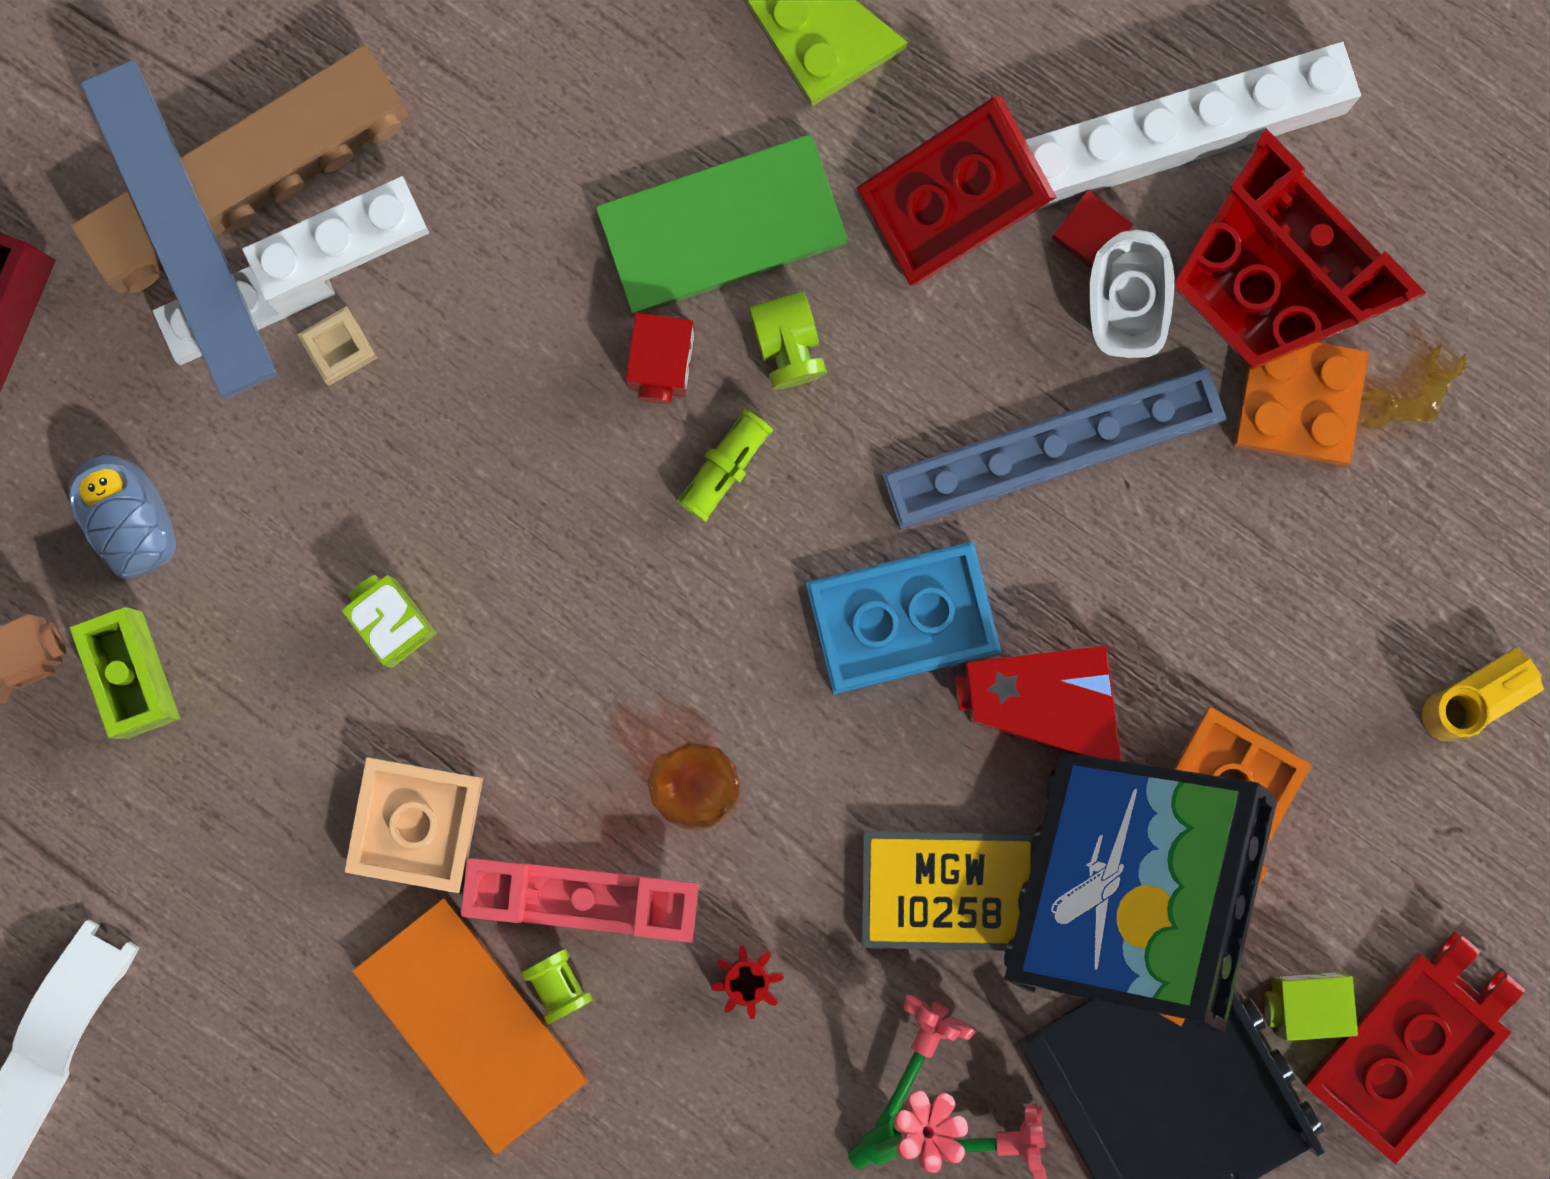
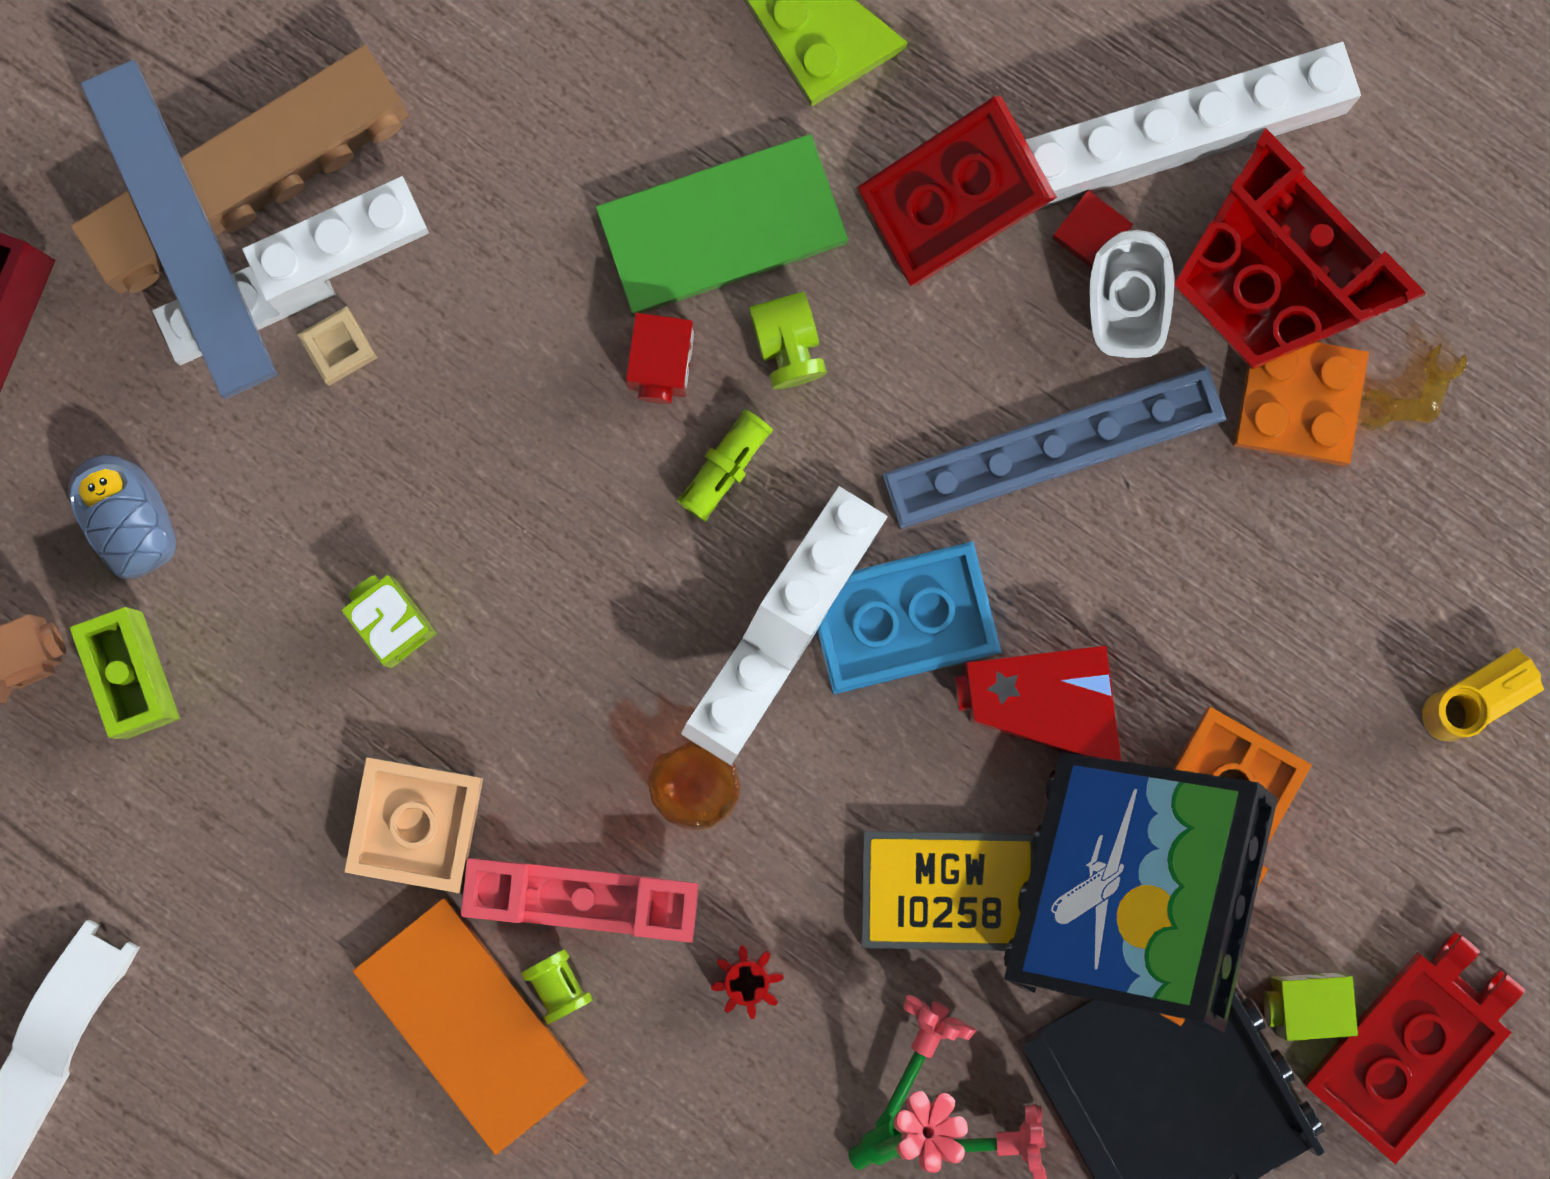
none -> white bracket [681,486,888,765]

